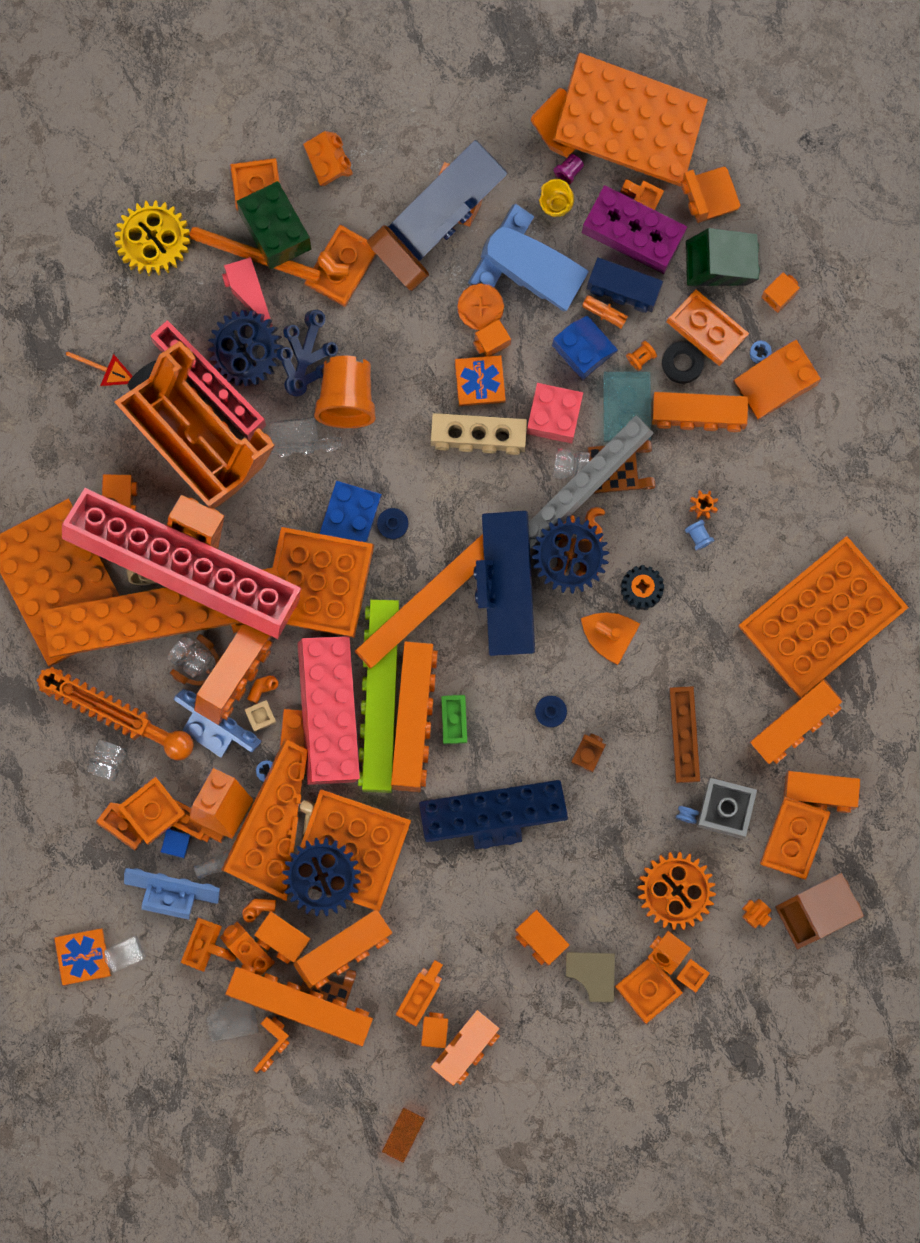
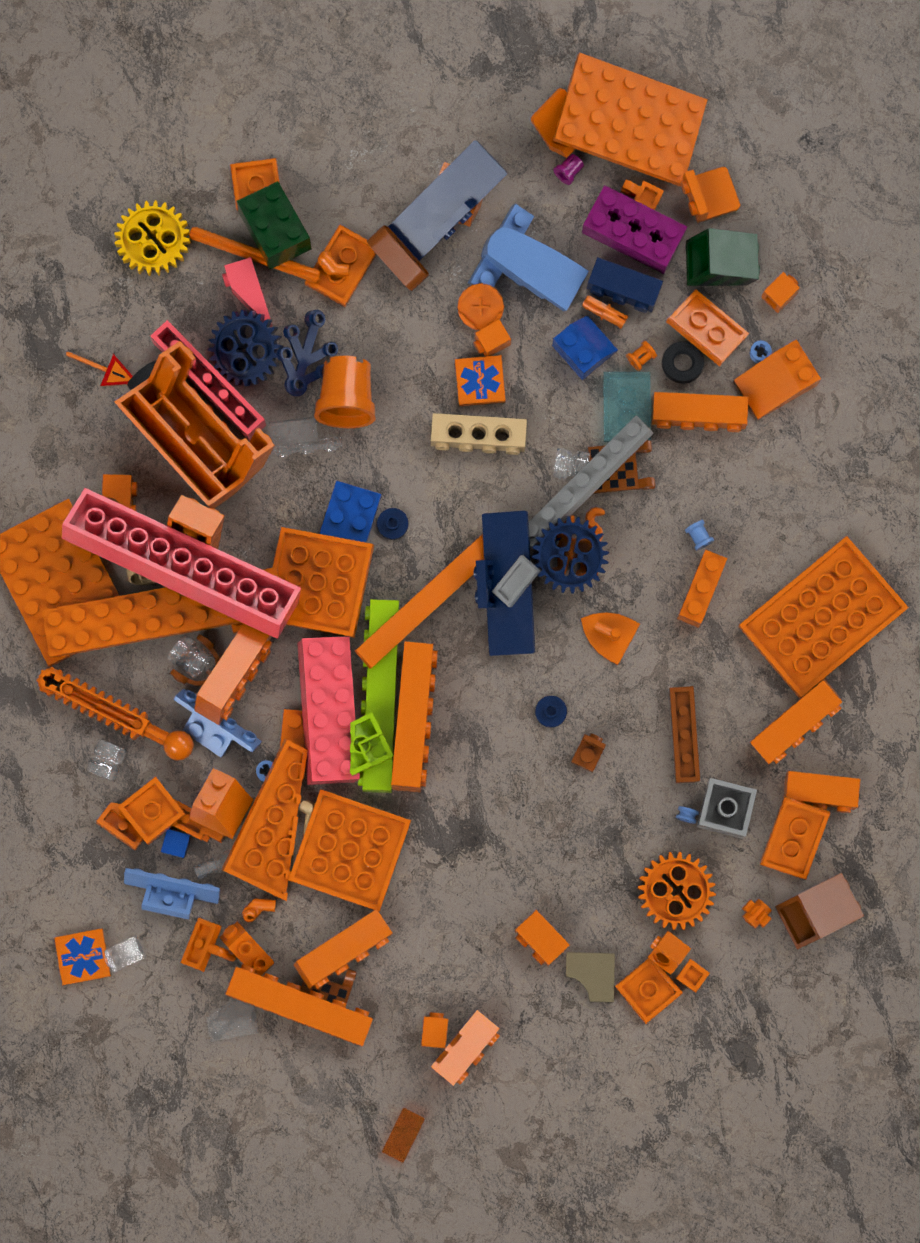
tan plate [245,700,276,732] -> none
orange arm [247,675,279,704] -> none
orange bracket [253,1016,290,1073] -> none
orange brick [254,911,312,964] -> none
dark blue gear [282,838,361,917] -> none
orange bracket [303,131,353,186] -> none
orange hinge [395,960,443,1027] -> none
dark blue bracket [419,780,568,849] -> none
bright green plate [441,695,467,744] -> none
coral brick [527,383,583,444] -> none
yellow hair [539,179,574,217] -> none
black wheel [621,565,664,610] -> none
orange gear [689,490,718,520] -> none
none -> lime slope [350,712,394,776]
none -> light grey tile [492,555,540,607]
none -> orange brick [677,549,728,628]

